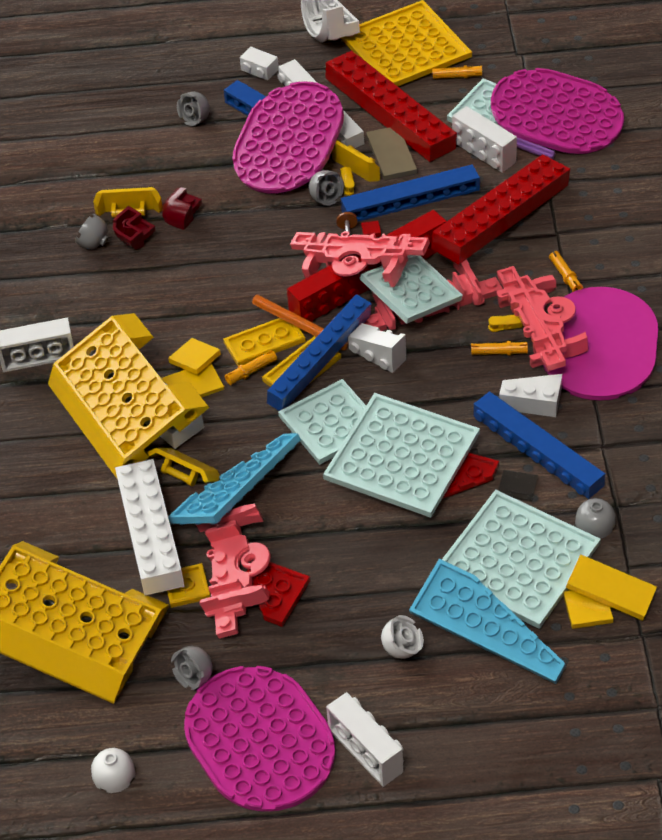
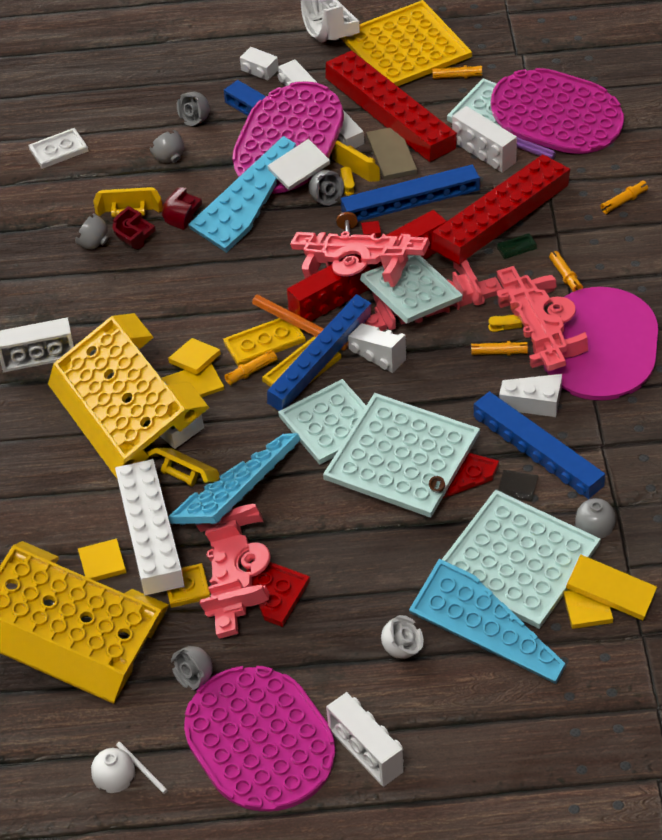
none -> white tile [28,128,88,169]
none -> yellow tile [78,538,126,581]
none -> white axle [116,742,168,794]
none -> light grey cylinder [149,130,184,163]
none -> medium azure wing [189,136,297,253]
none -> white tile [267,139,330,190]
none -> reddish brown hinge [429,476,445,493]
none -> clear green tile [497,233,537,259]
none -> light orange pin [600,180,648,214]

